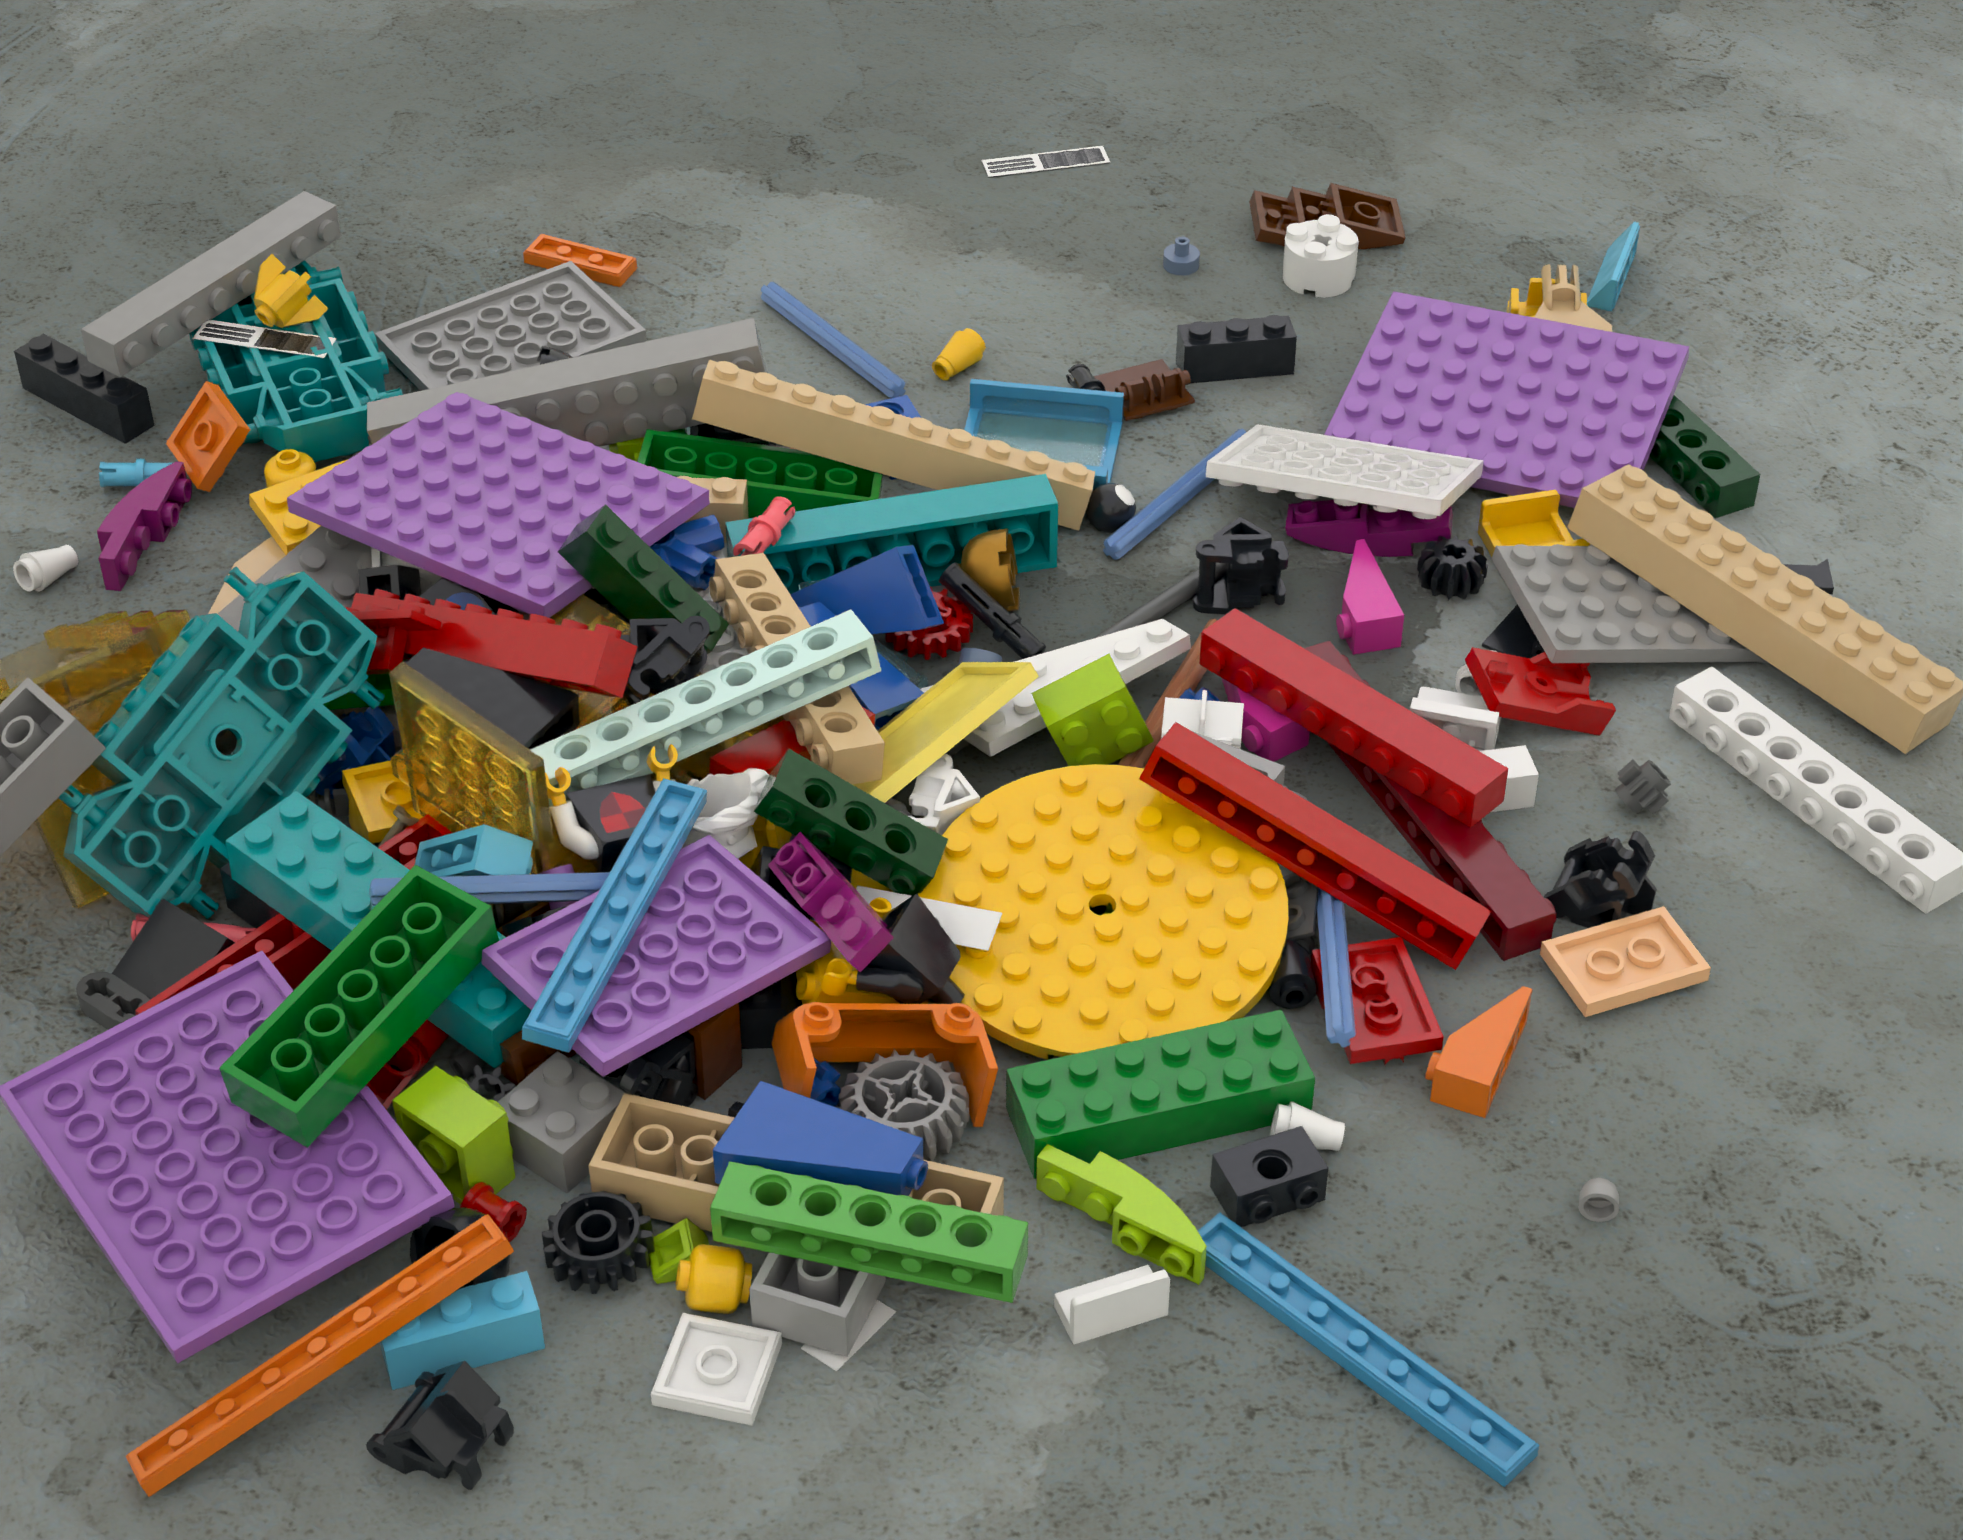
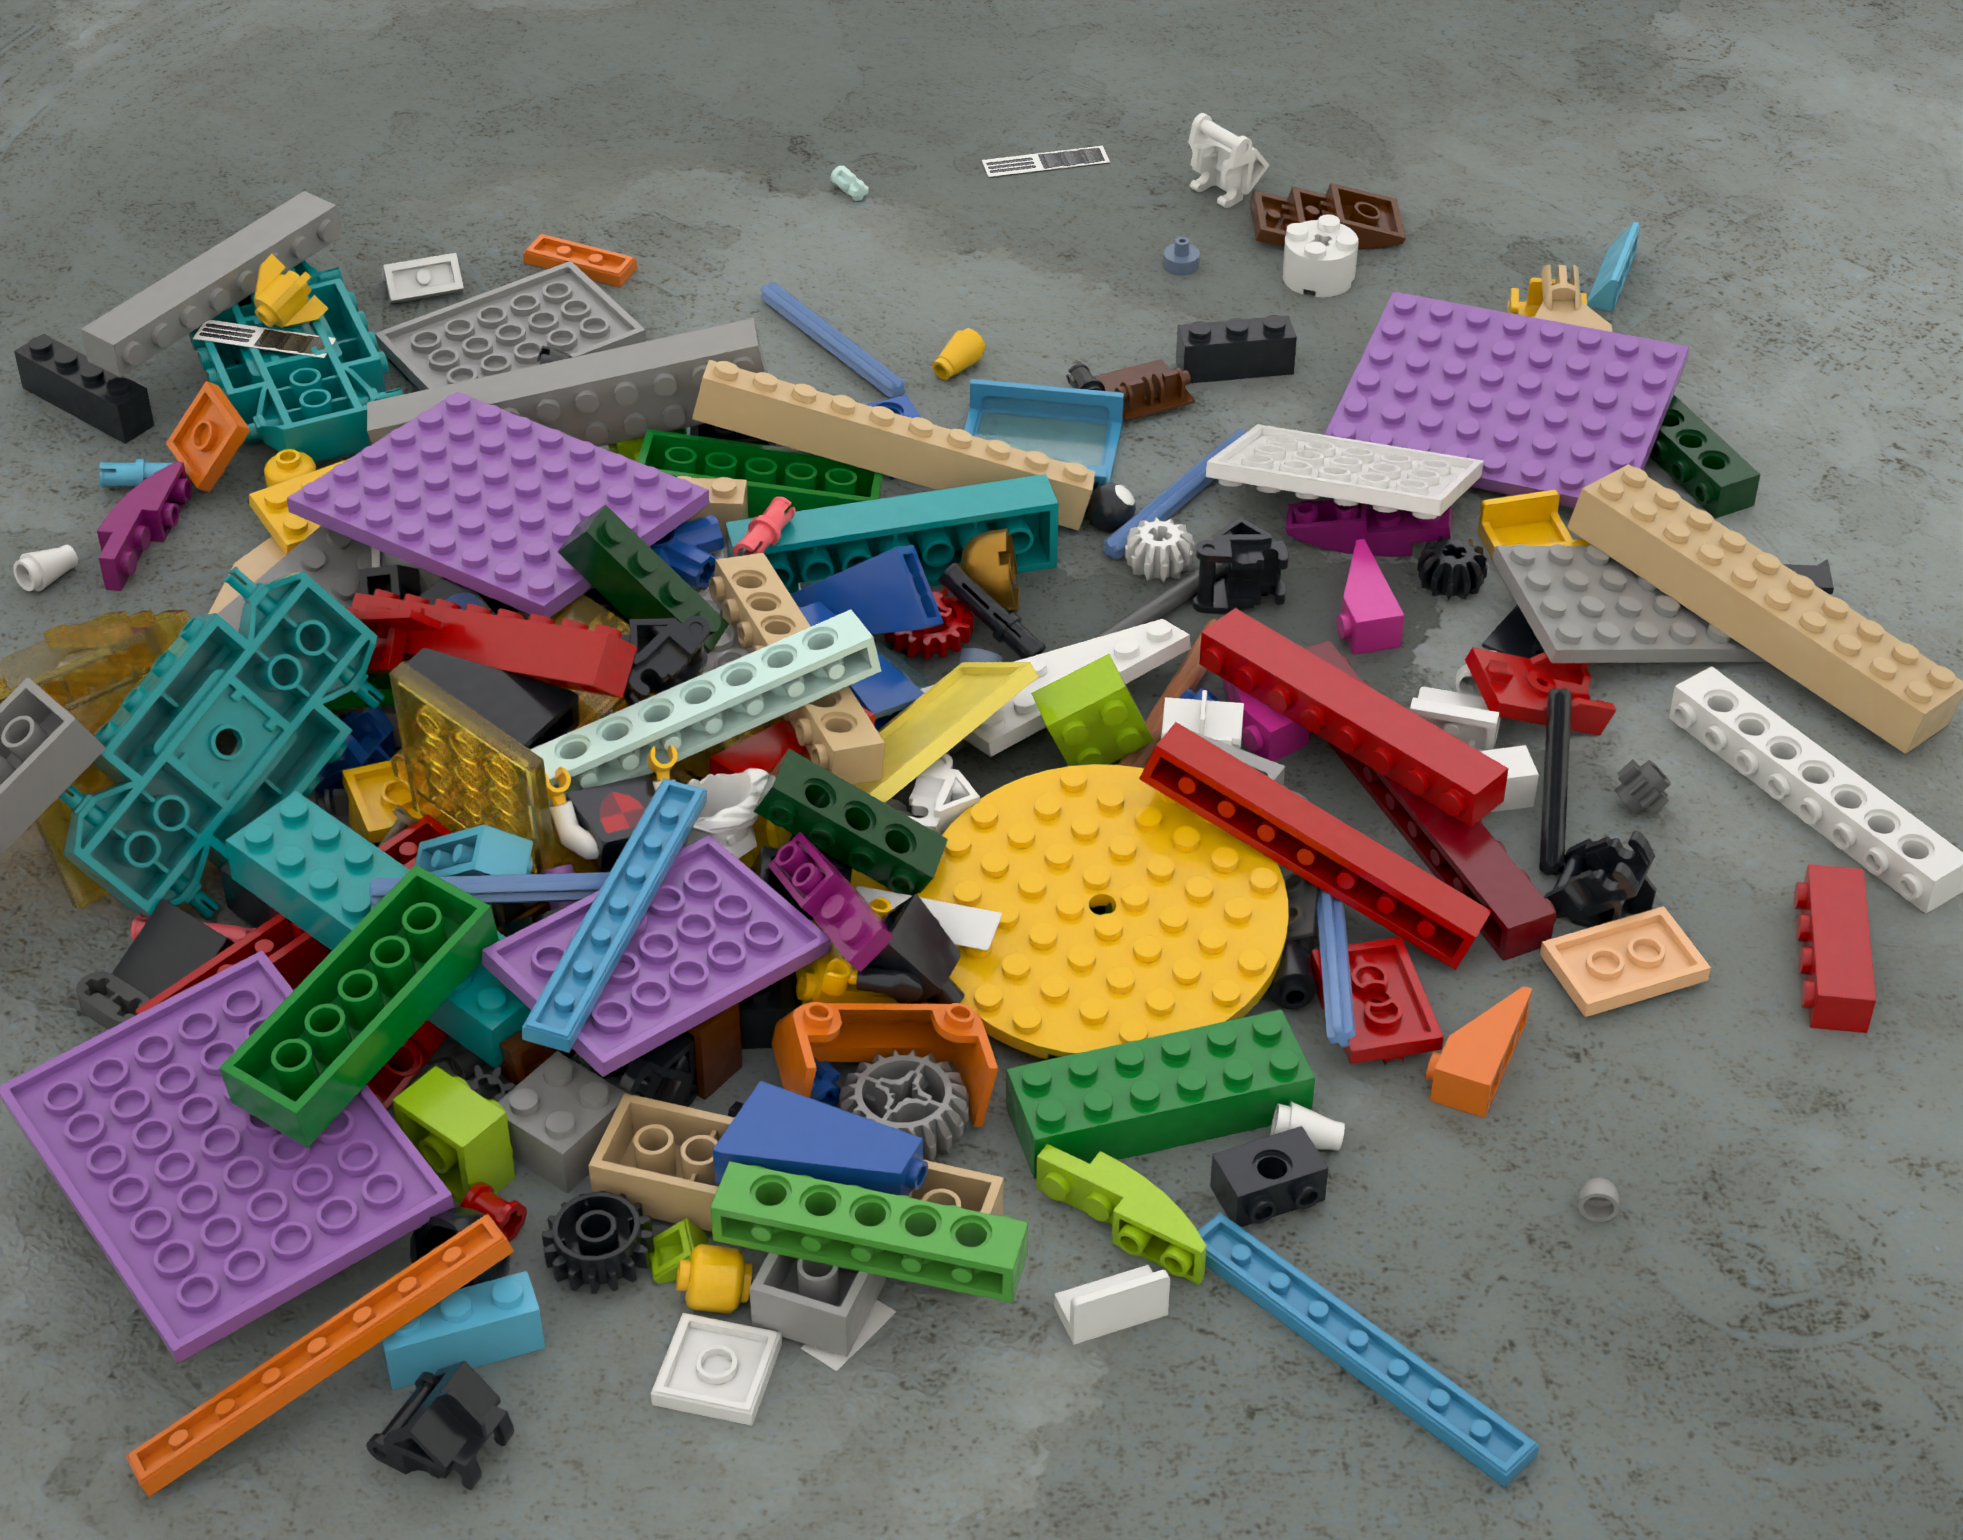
none -> white panel [382,253,464,304]
none -> light aqua piece [830,166,868,201]
none -> white gear [1125,517,1194,583]
none -> white piece [1188,113,1270,208]
none -> black axle [1539,688,1572,875]
none -> brick [1794,864,1876,1033]

